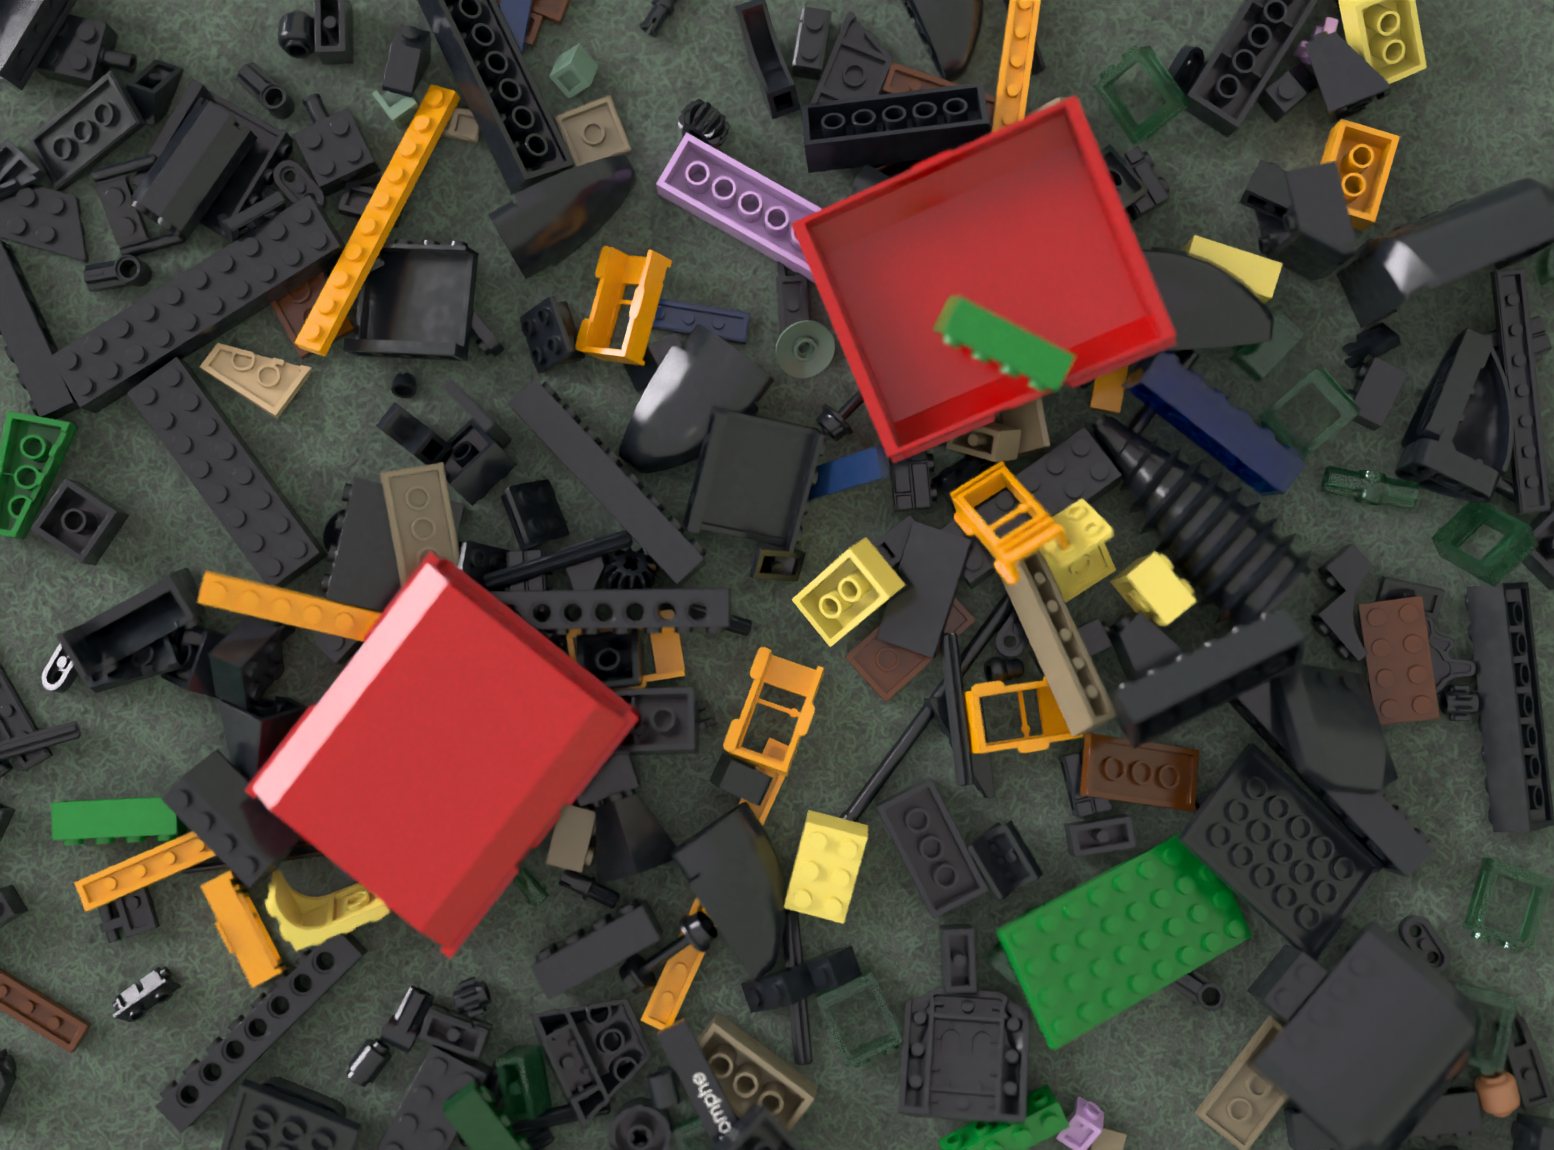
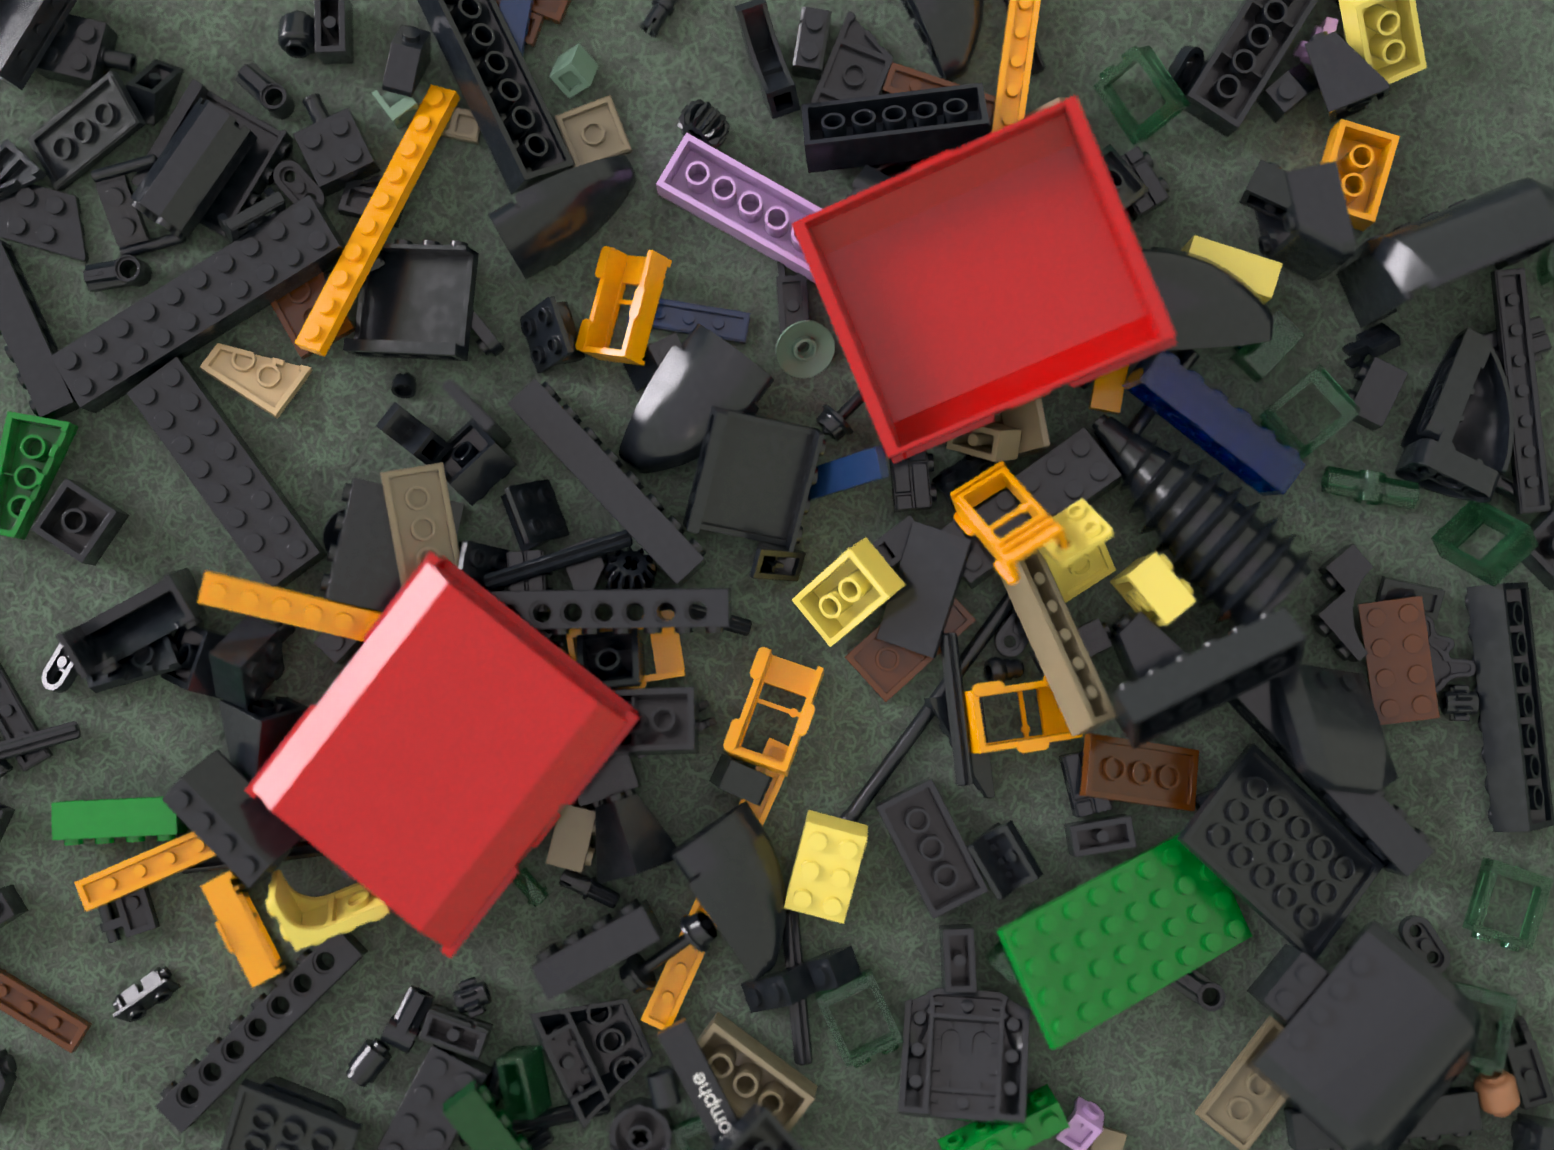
green wedge [933,295,1075,393] -> none

